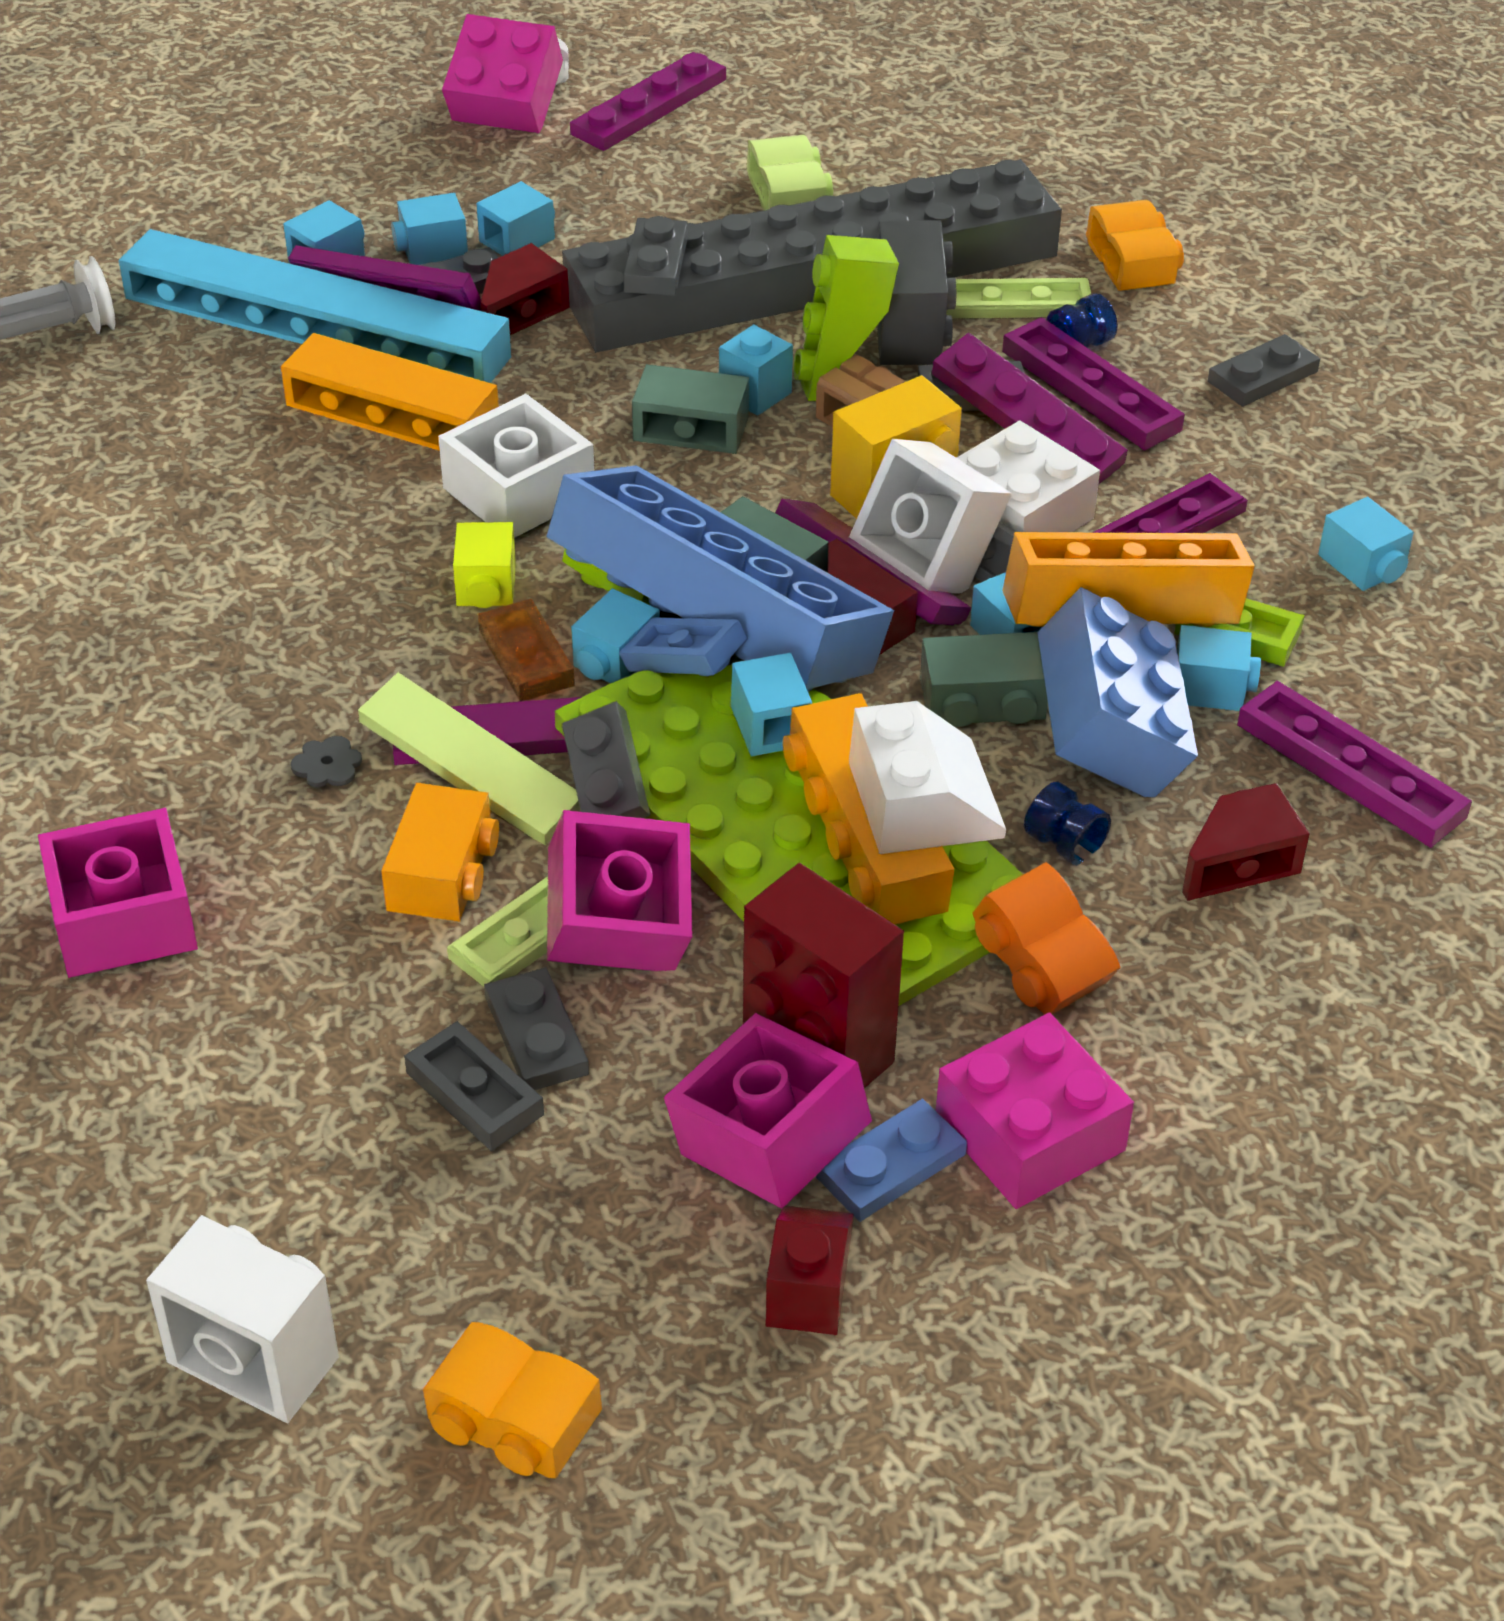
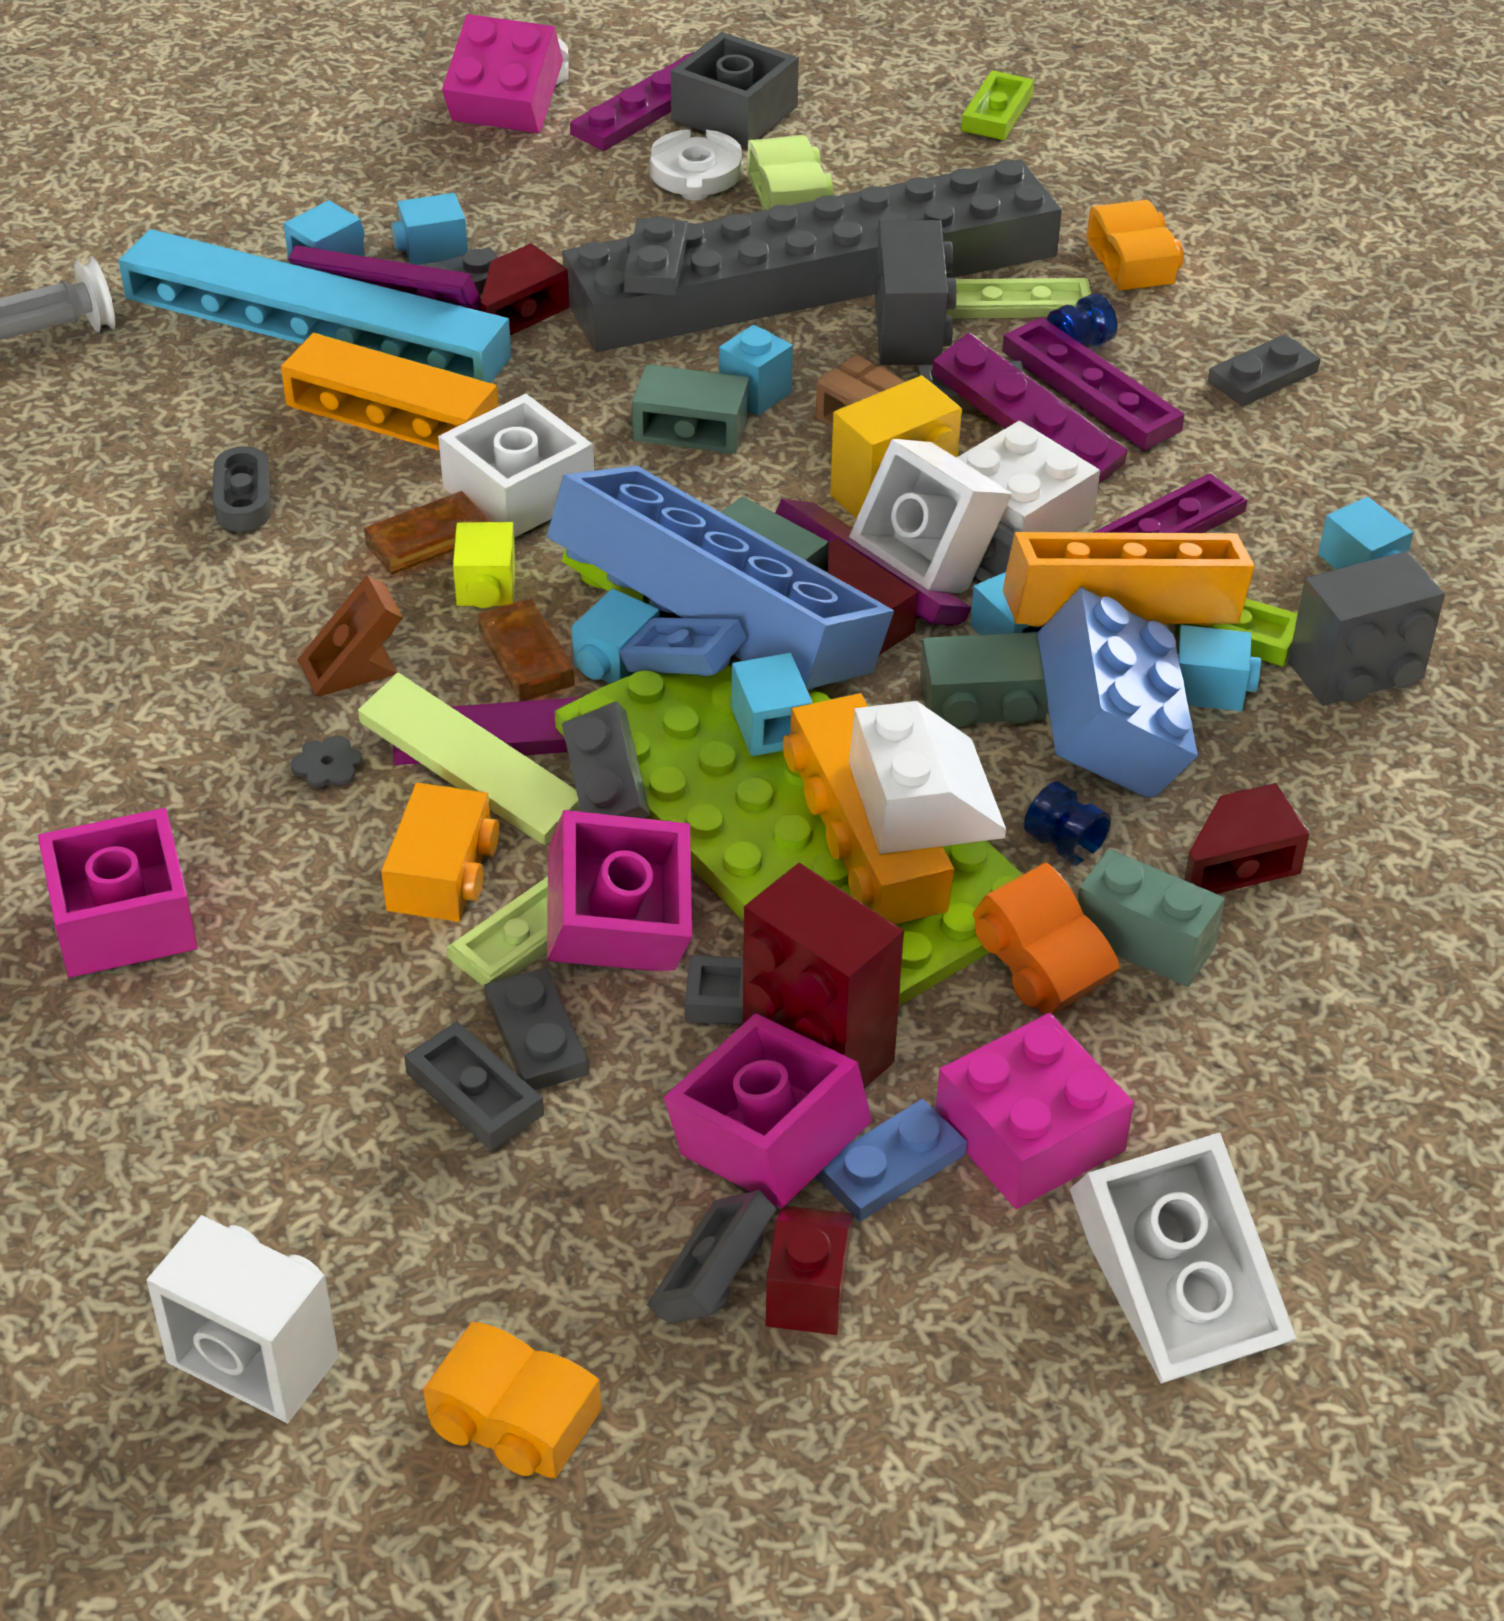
medium azure brick [476,181,555,256] -> none
lime slope [793,235,899,401] -> none
magenta plate [1237,680,1472,848] -> none
none -> dark grey plate [213,447,271,532]
none -> dark orange slope [297,575,403,697]
none -> clear orange plate [364,491,489,575]
none -> dark grey plate [647,1190,777,1323]
none -> white plate [649,129,743,201]
none -> dark grey brick [671,32,799,147]
none -> dark grey plate [685,955,743,1025]
none -> lime plate [961,70,1035,141]
none -> white slope [1070,1132,1297,1384]
none -> sand green brick [1078,848,1225,987]
none -> dark grey brick [1288,551,1445,706]

